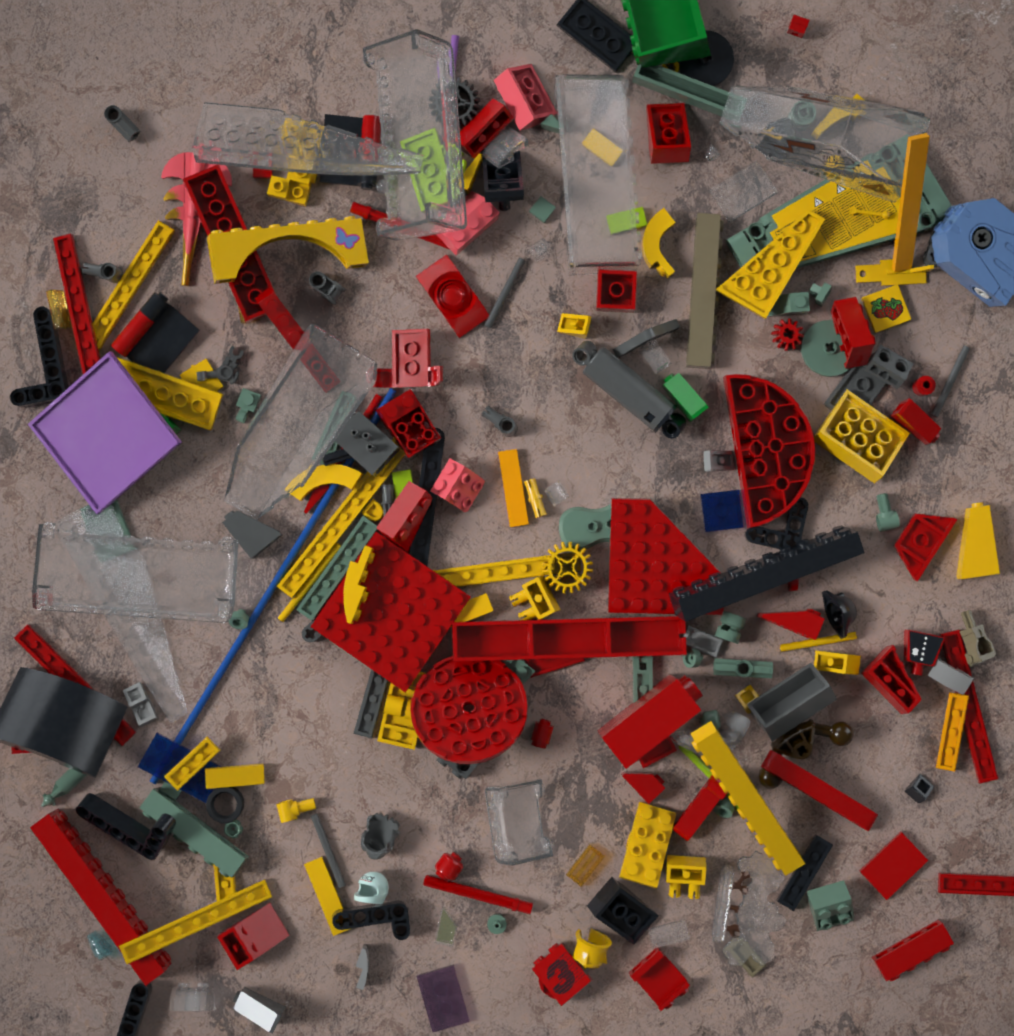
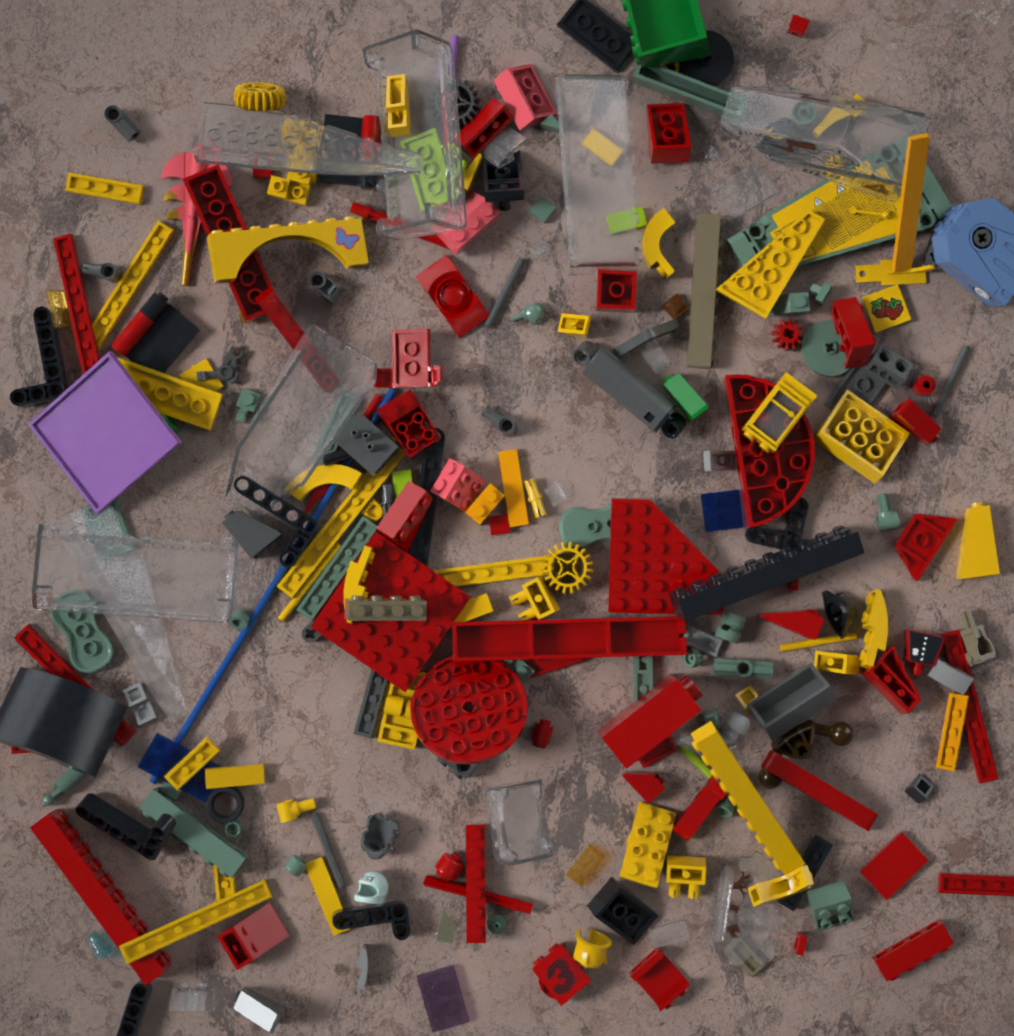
none -> sand green plate [50,589,114,673]
none -> yellow tile [65,172,145,205]
none -> yellow gear [234,82,286,112]
none -> black beam [234,475,318,568]
none -> sand green piece [285,855,307,877]
none -> dark tan brick [345,595,427,621]
none -> yellow slope [386,74,411,137]
none -> light orange brick [465,483,505,525]
none -> red plate [466,825,486,944]
none -> red tile [489,514,510,535]
none -> sand green piece [511,303,545,325]
none -> reddish brown tile [662,294,689,320]
none -> yellow door [742,372,817,453]
none -> yellow arch [748,865,814,907]
none -> red tile [793,932,808,956]
none -> yellow slope [859,589,888,669]

